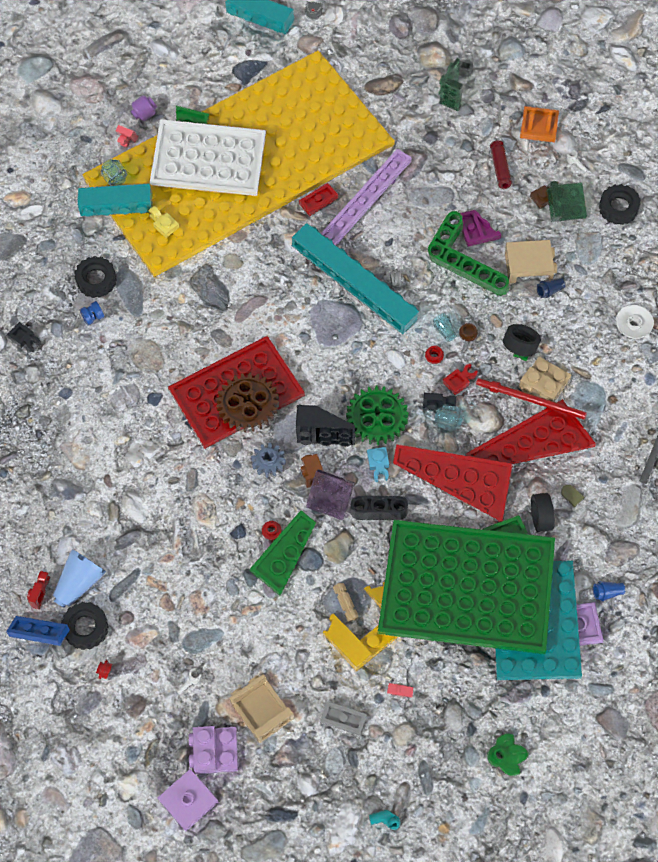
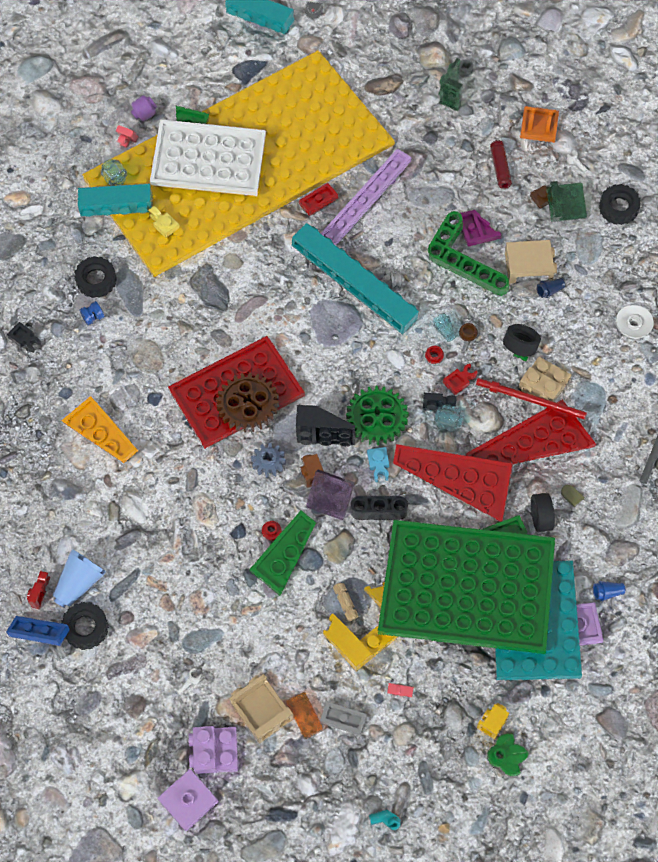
red plate [96,659,113,680] -> none
none -> light orange wing [61,396,138,463]
none -> clear orange tile [286,692,323,740]
none -> yellow brick [477,703,509,739]

